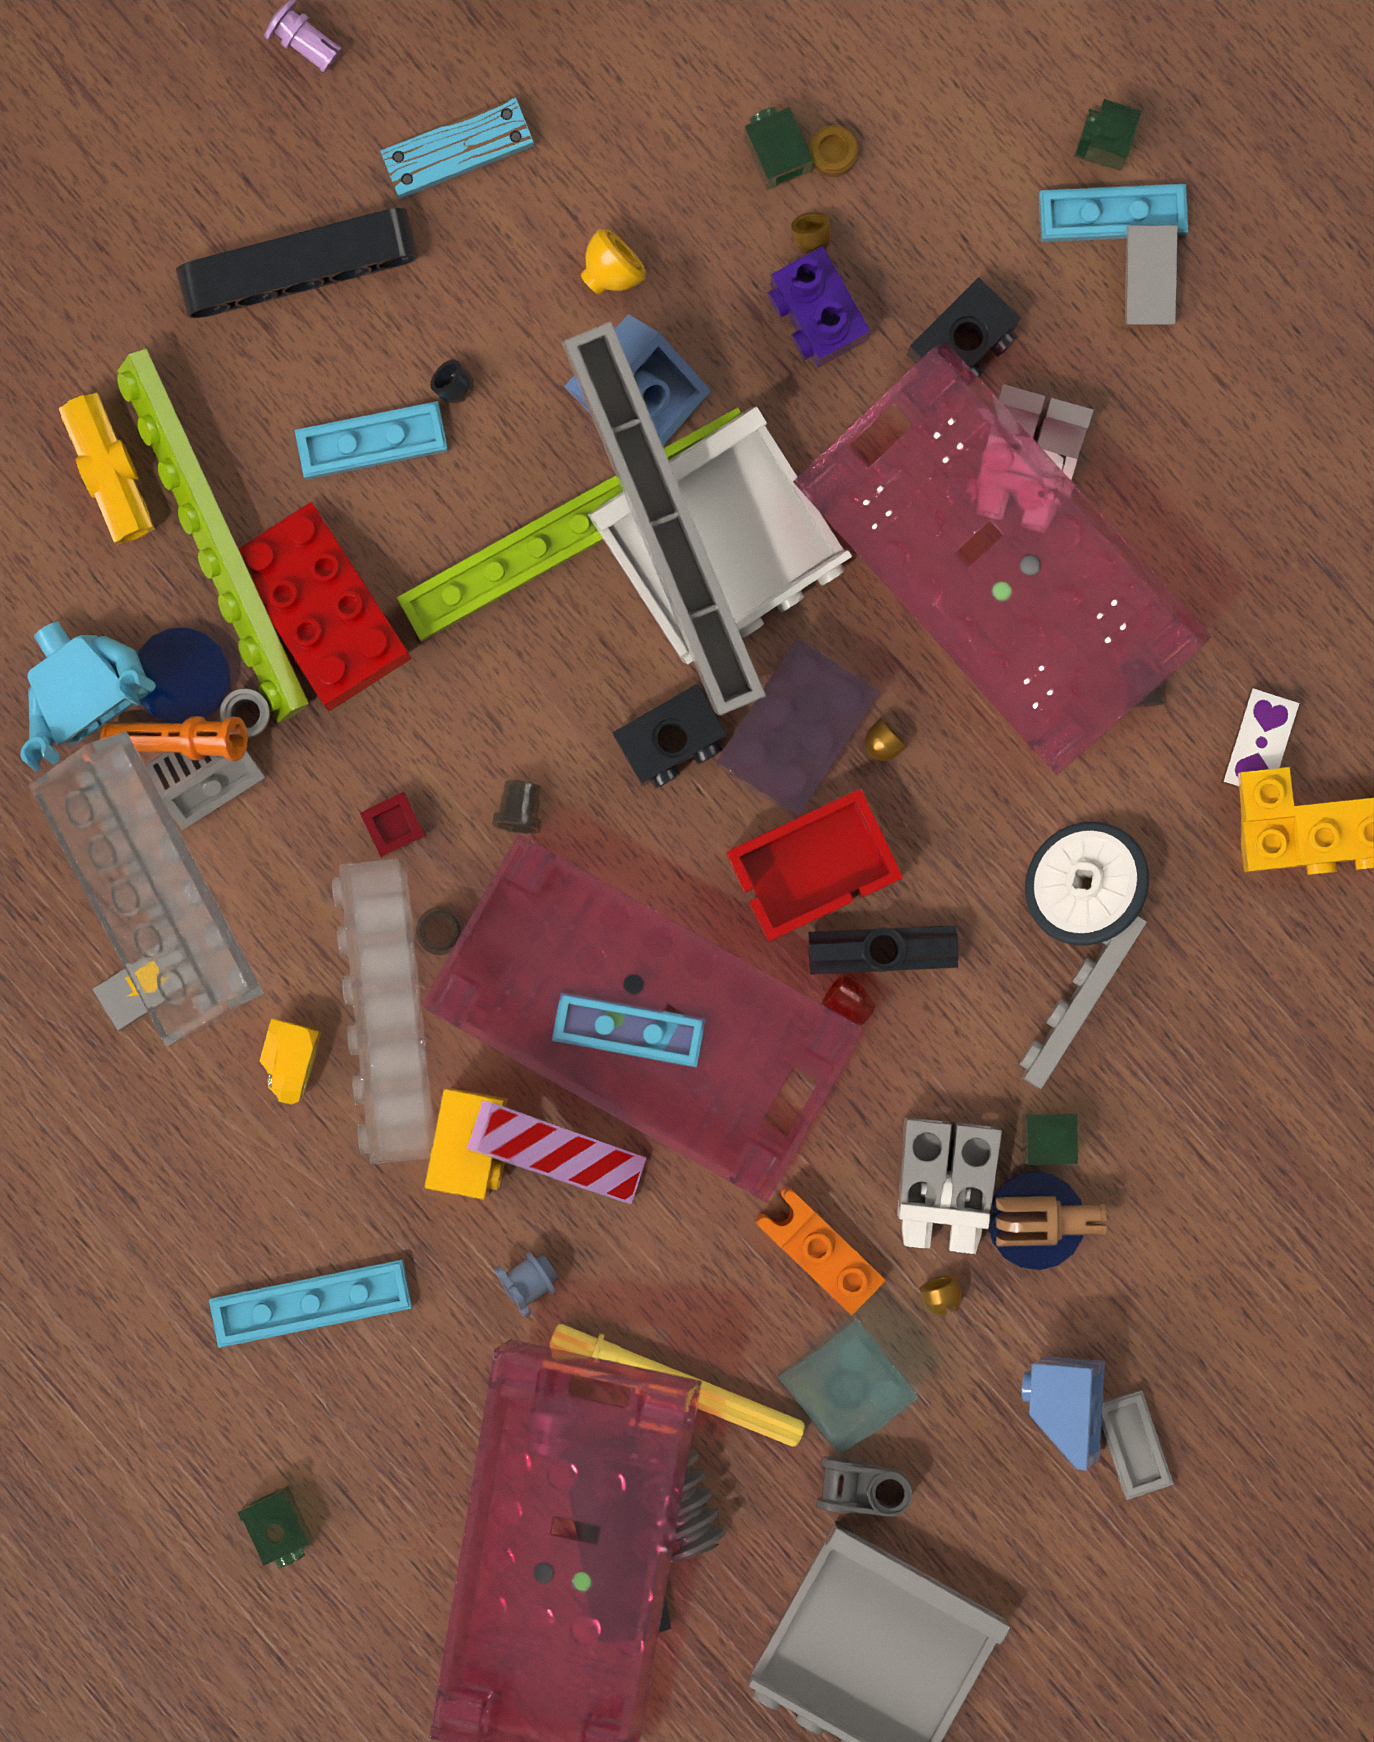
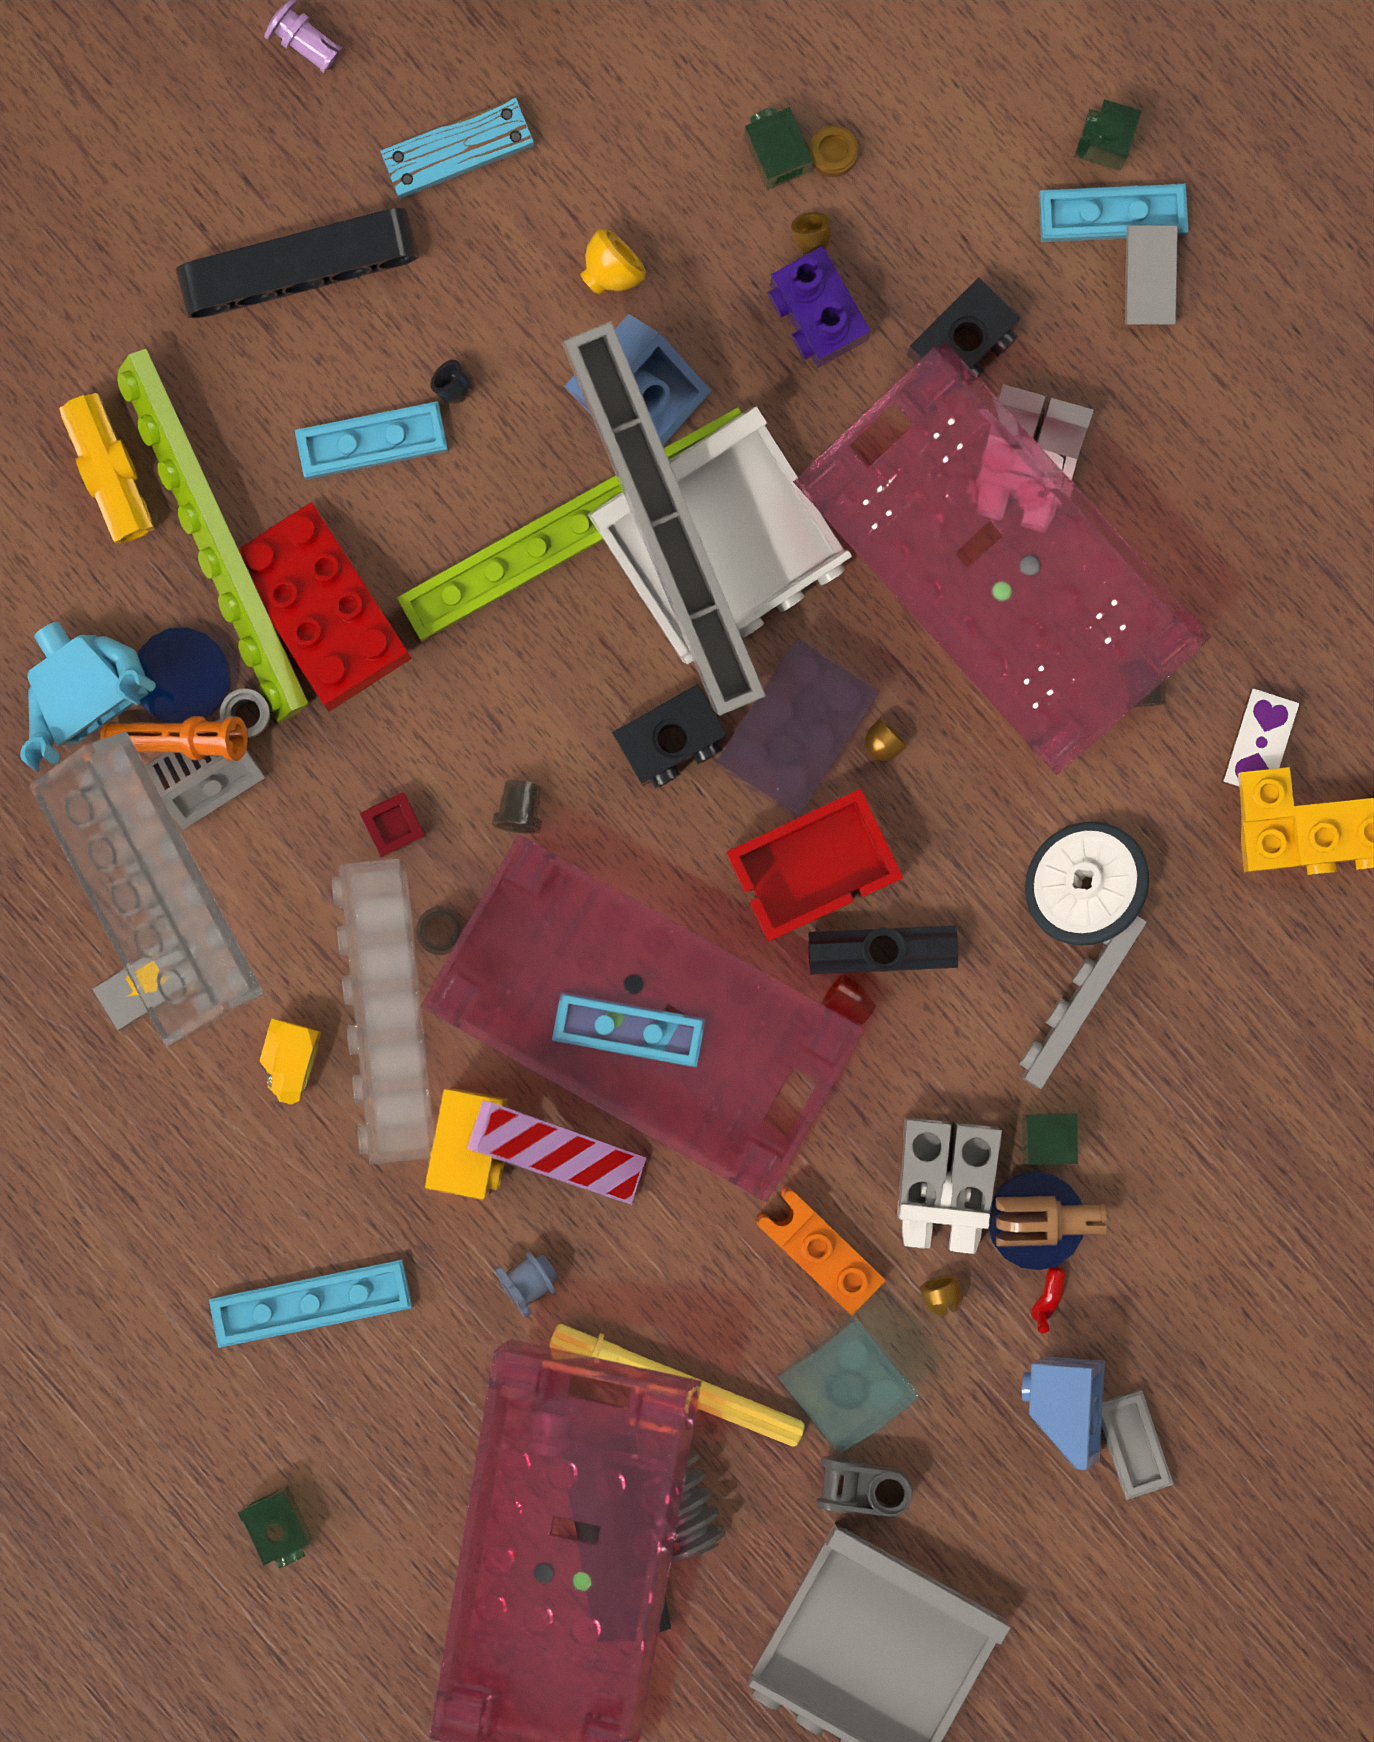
none -> red piece [1030,1266,1066,1334]

